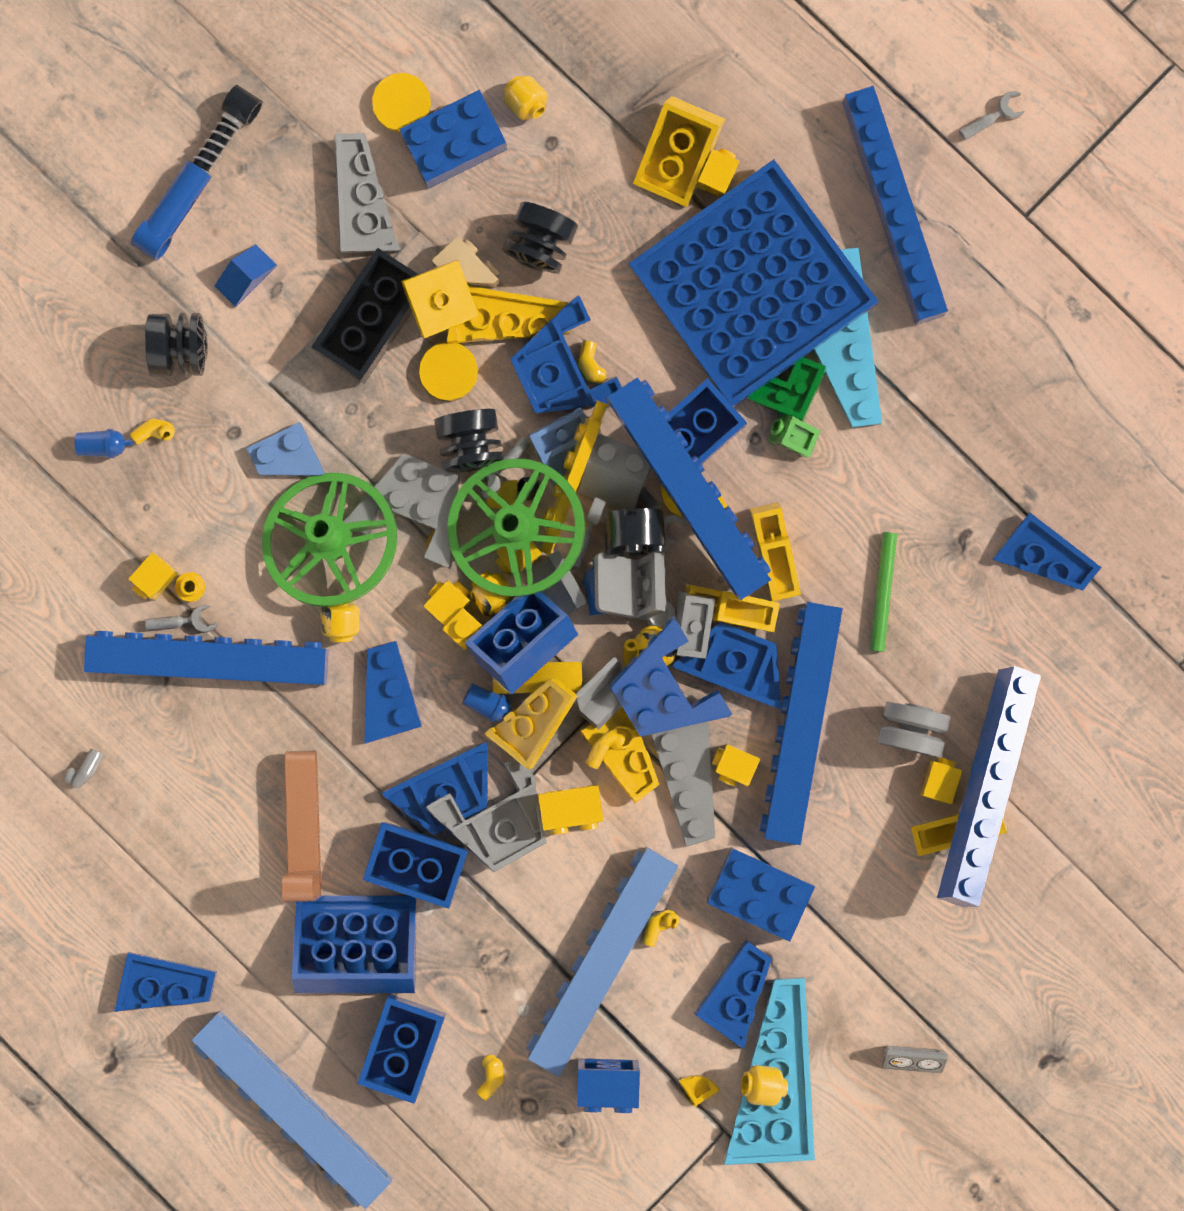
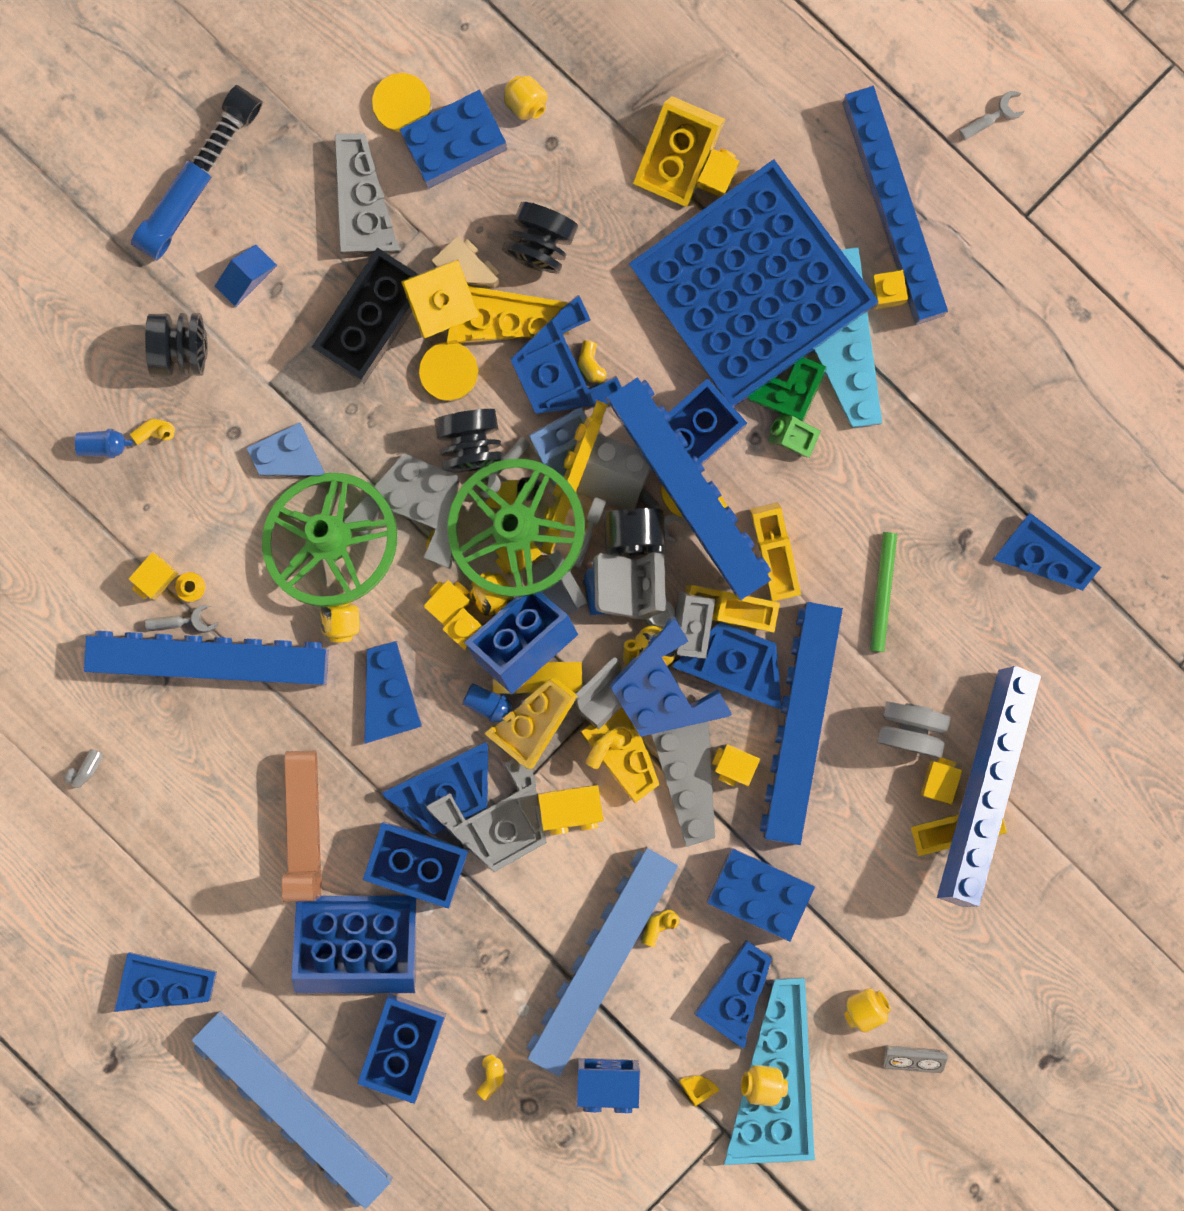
none -> yellow head [844,988,891,1033]
none -> yellow brick [870,270,908,310]

